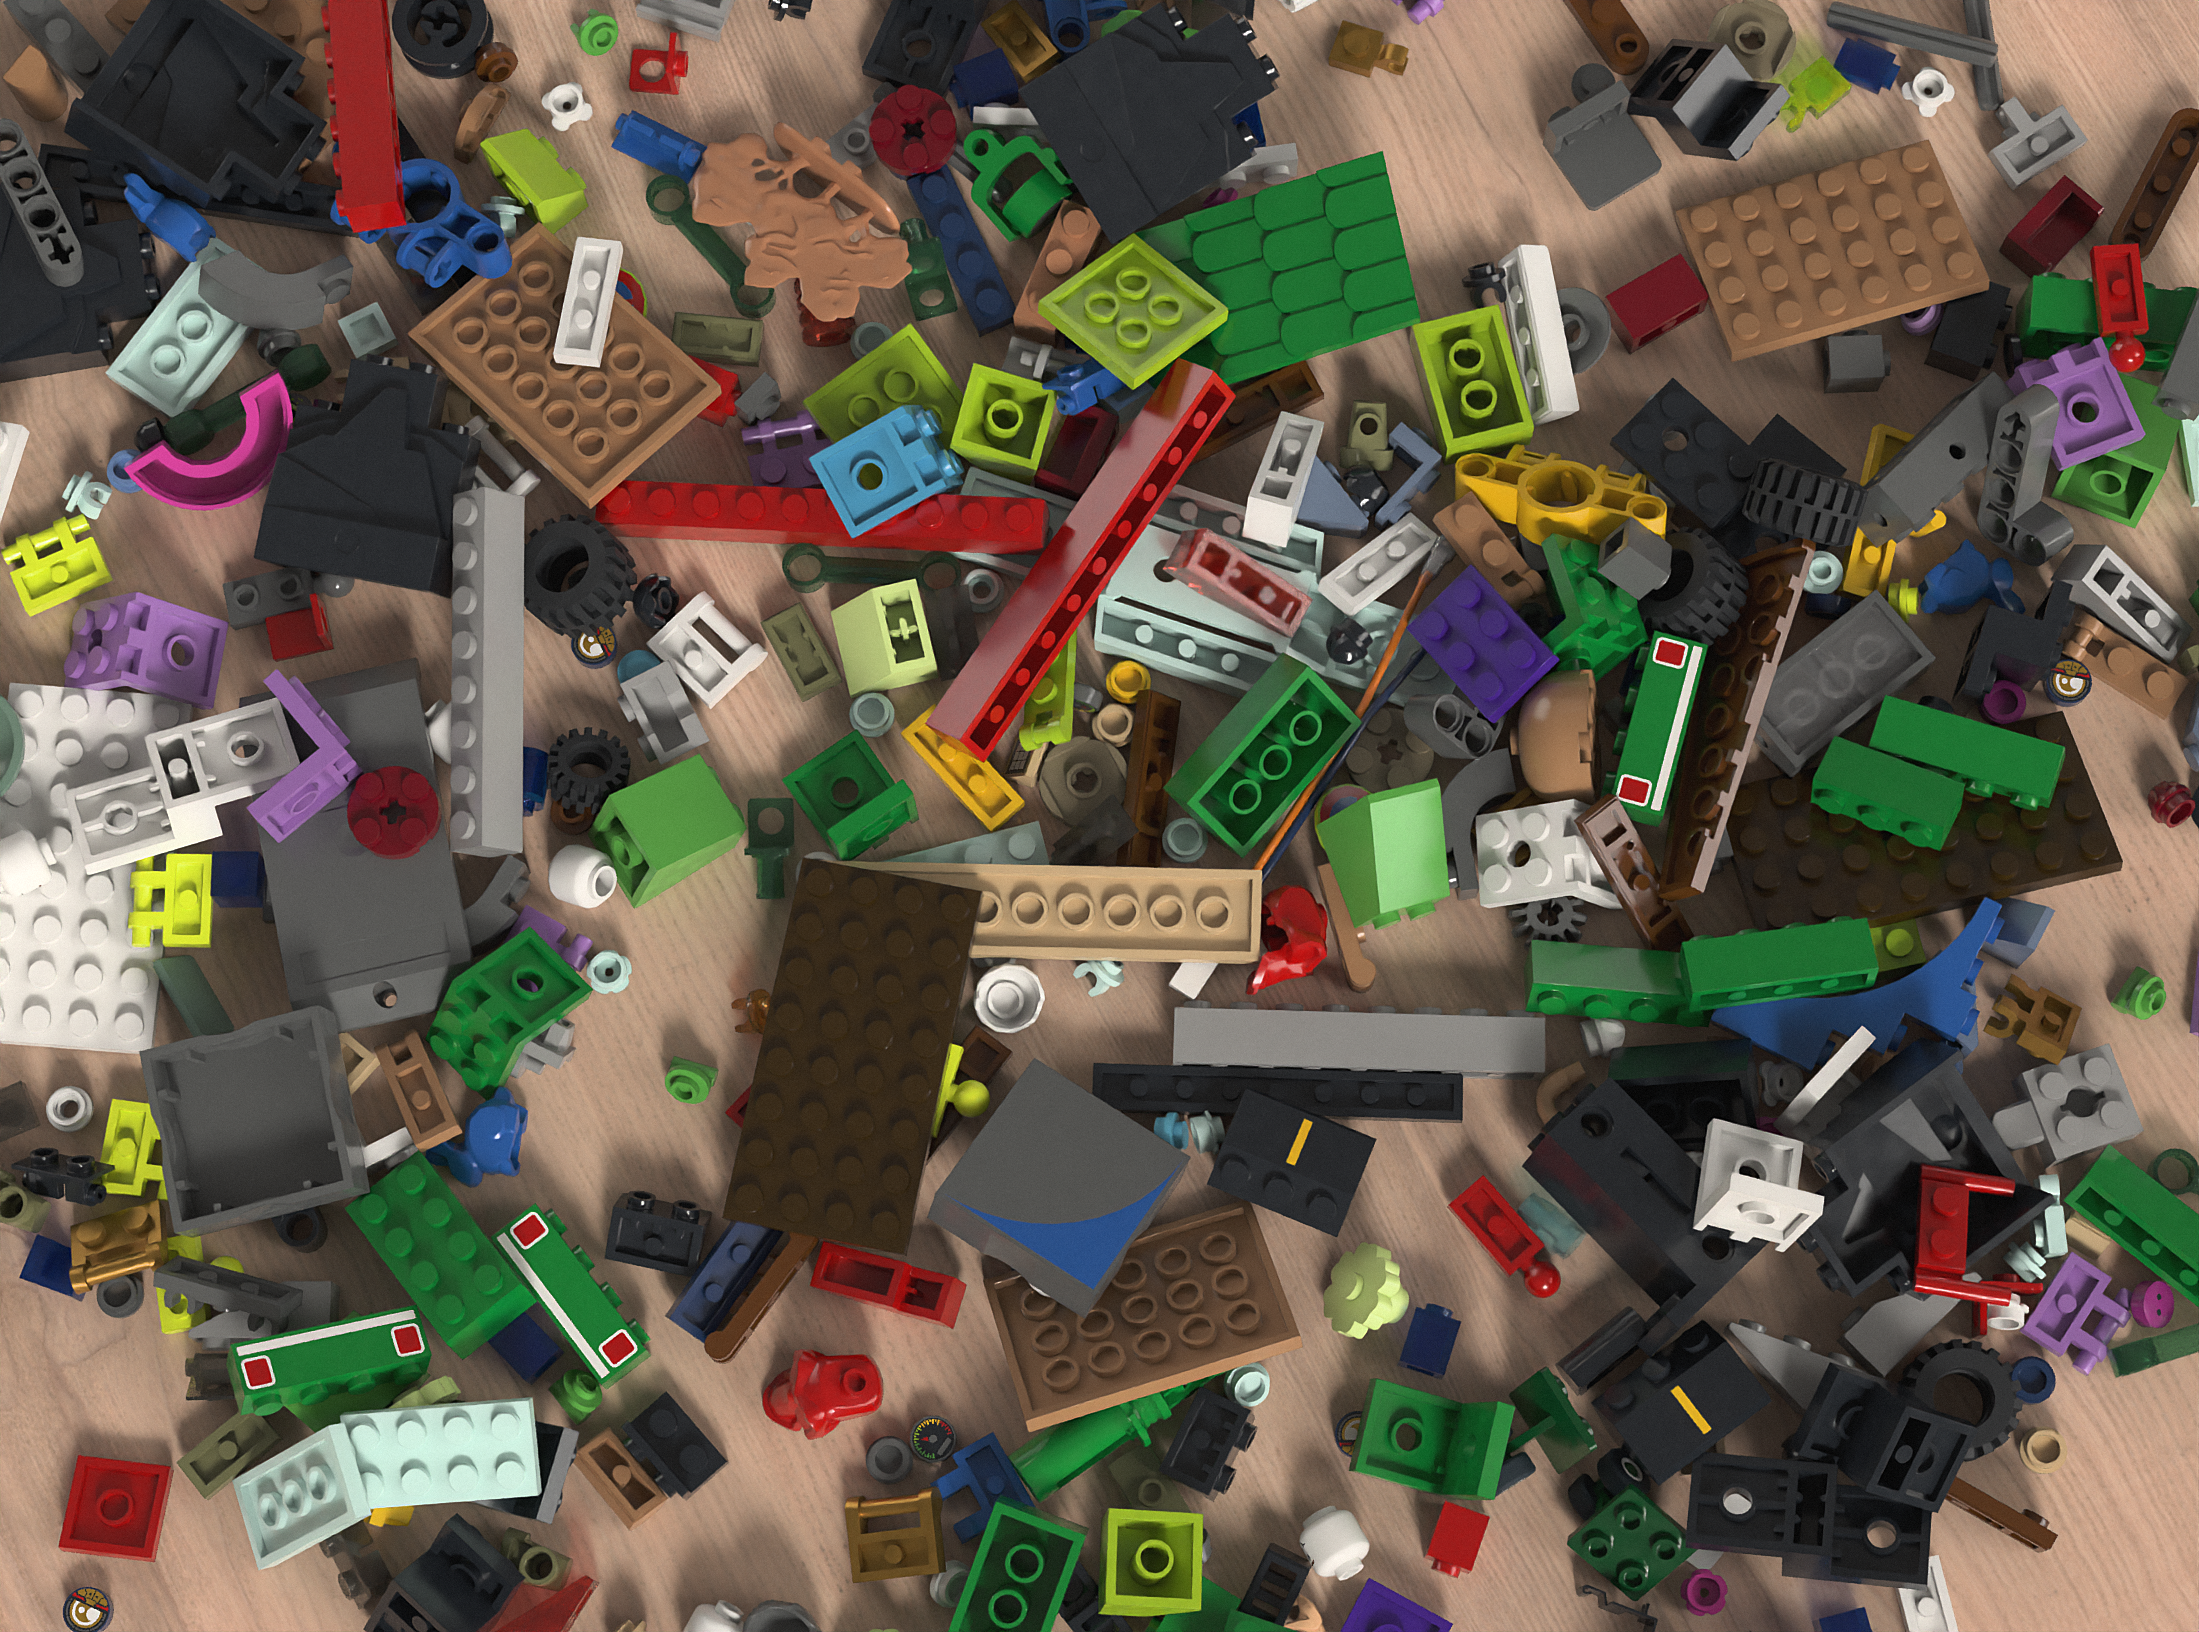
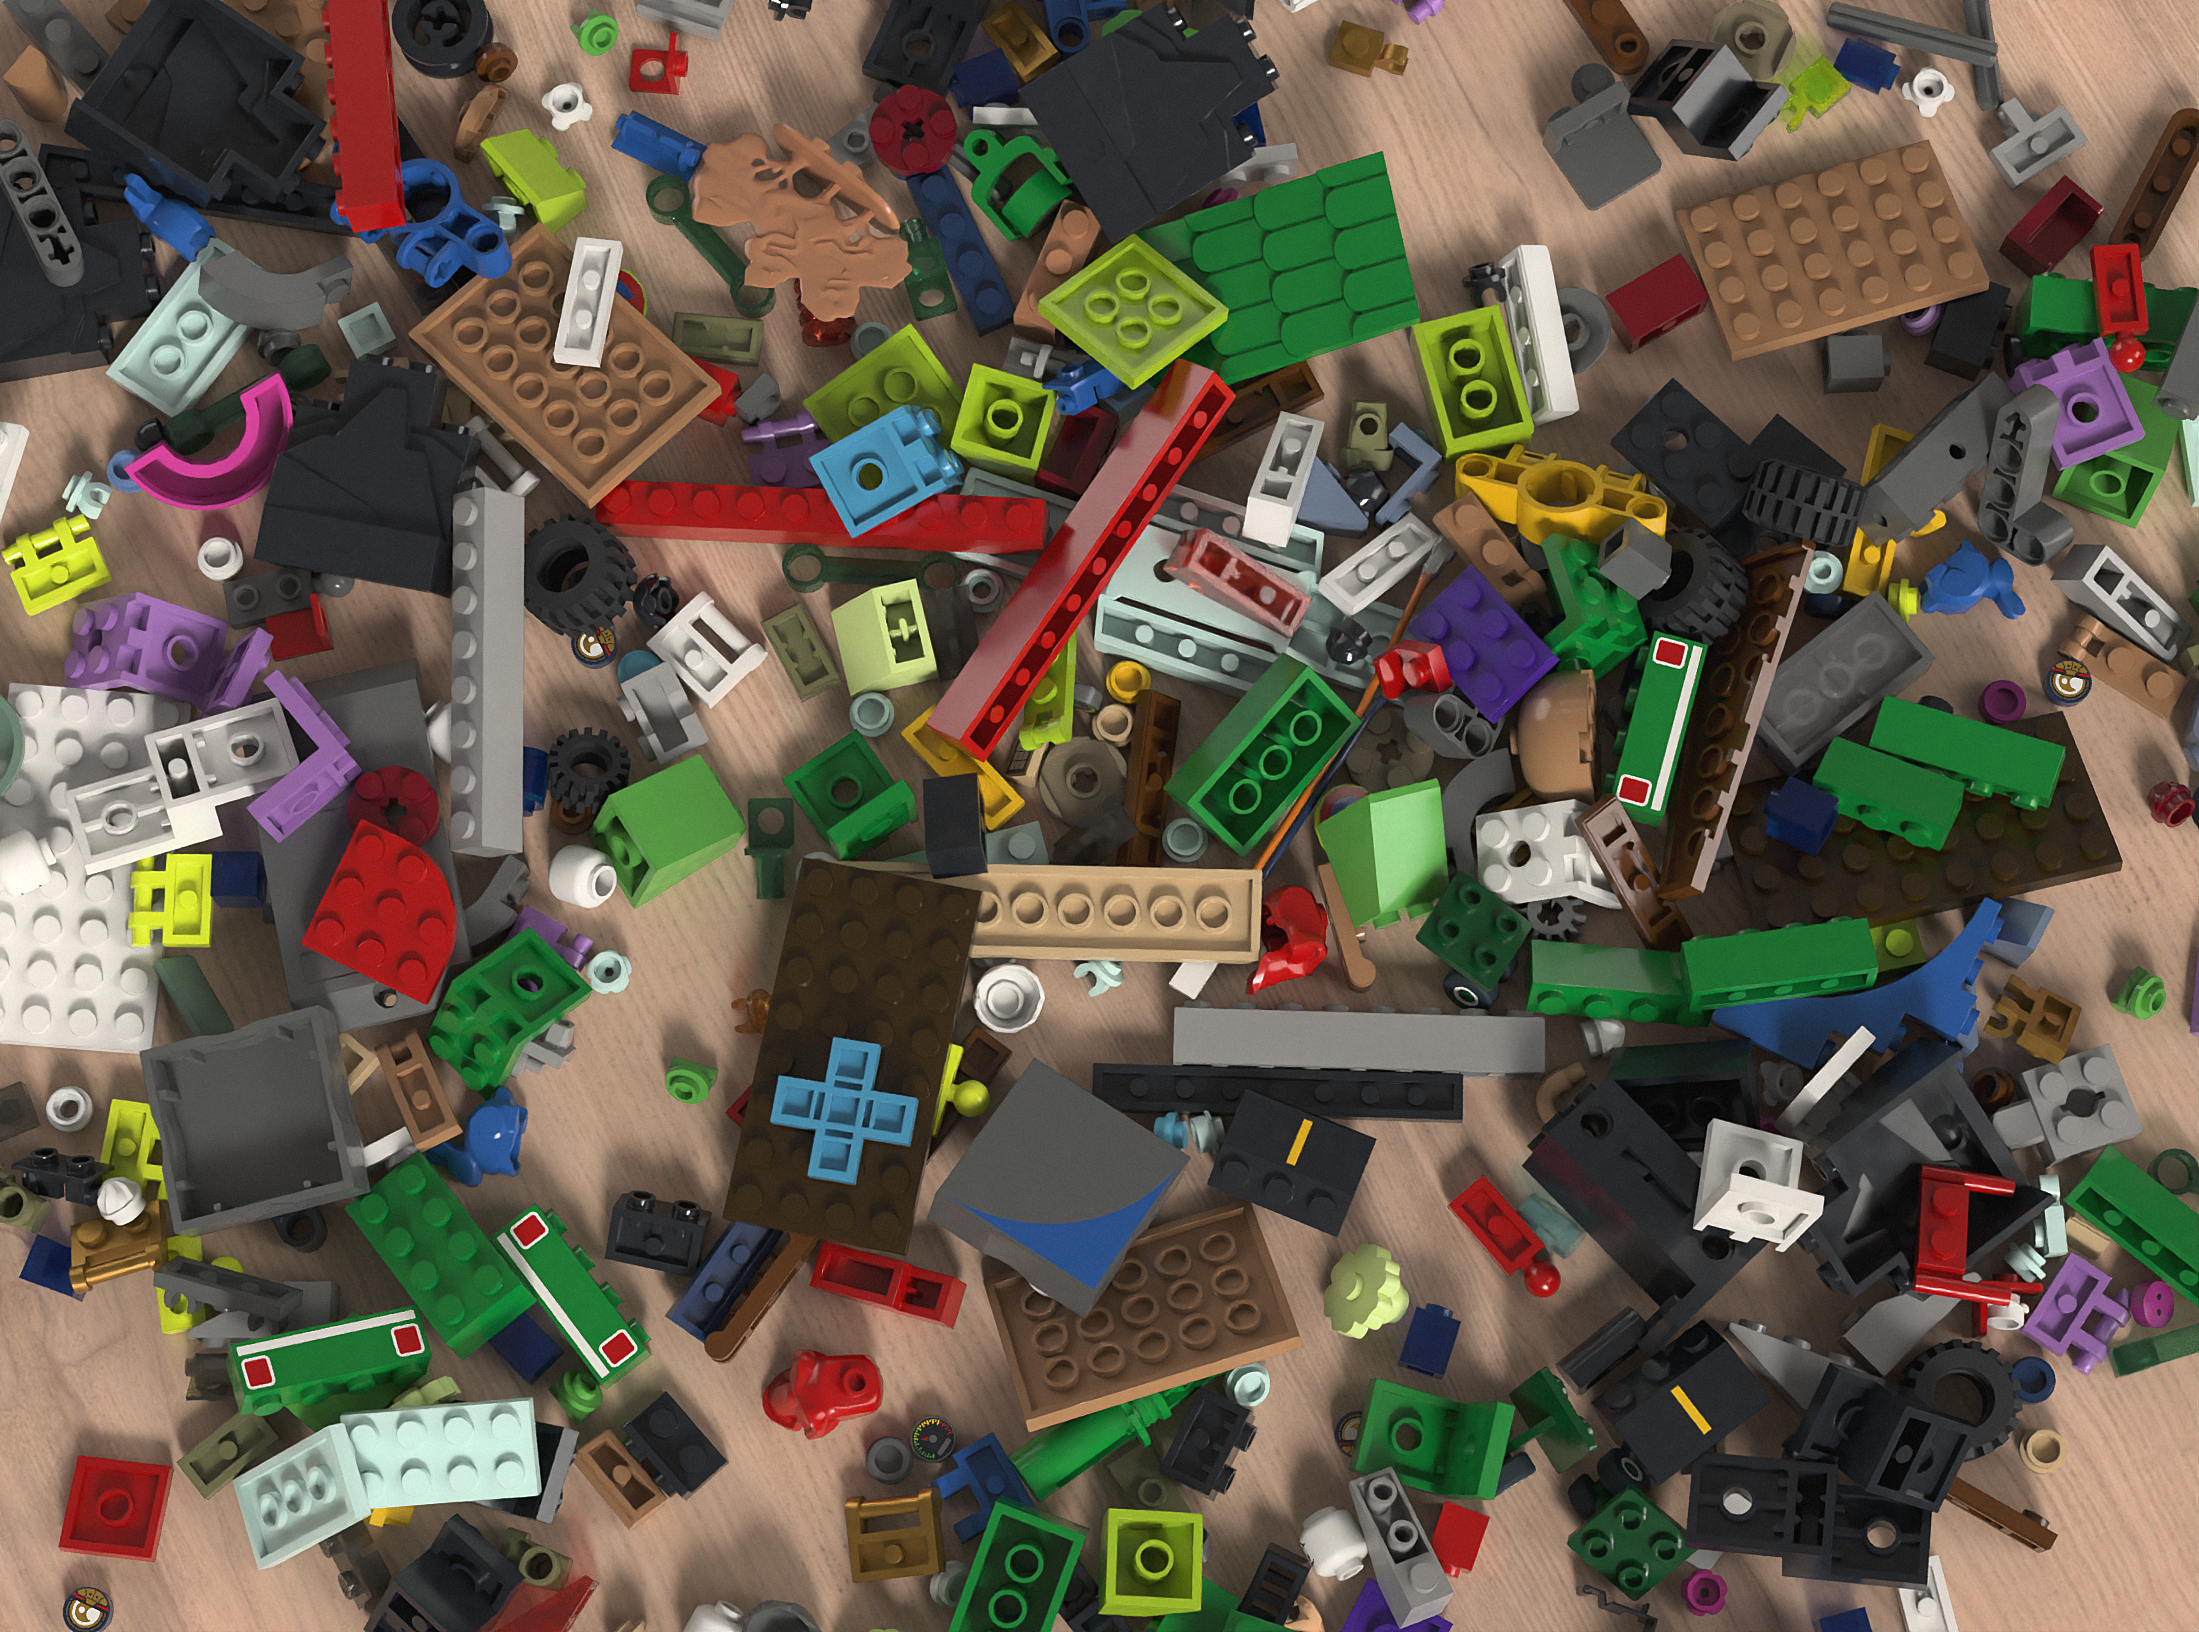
dark grey plate [97,1274,145,1319] -> none
black bracket [1950,579,2076,717] -> none
none -> white plate [97,1177,146,1225]
none -> white plate [198,536,243,581]
none -> medium lavender plate [199,627,274,720]
none -> red plate [300,818,458,1005]
none -> dark azure plate [770,1037,919,1185]
none -> black panel [923,772,988,879]
none -> light grey slope [1348,1466,1454,1629]
none -> red bracket [1373,639,1453,700]
none -> dark green plate [1416,871,1532,1011]
none -> clear blue brick [1763,776,1840,857]
none -> reddish brown plate [1969,1067,2015,1114]

